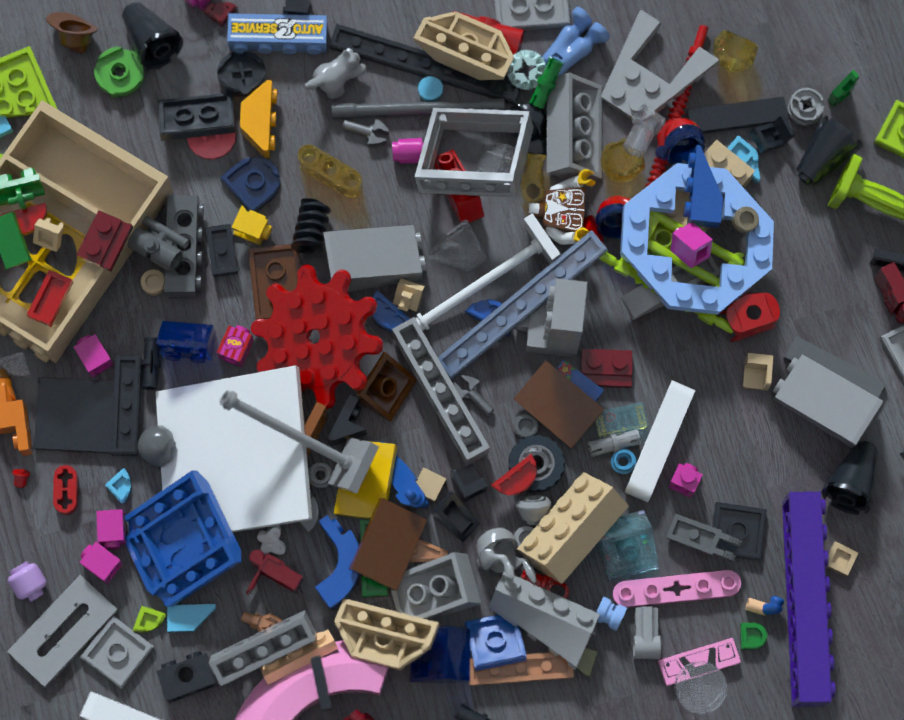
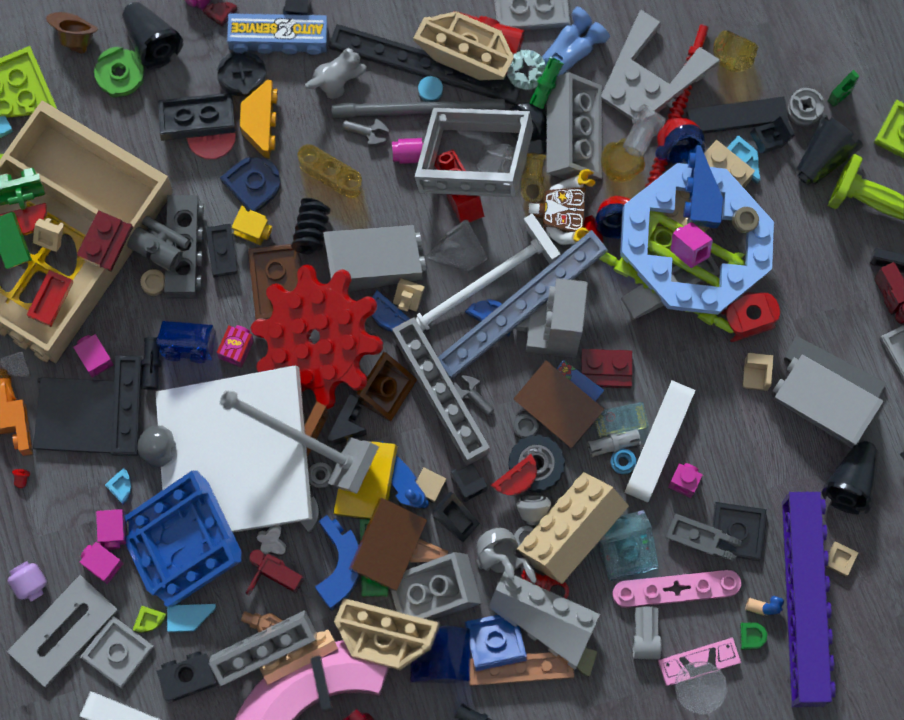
red beam [53,465,79,515] -> none
light blue wheel [596,597,627,631] -> none

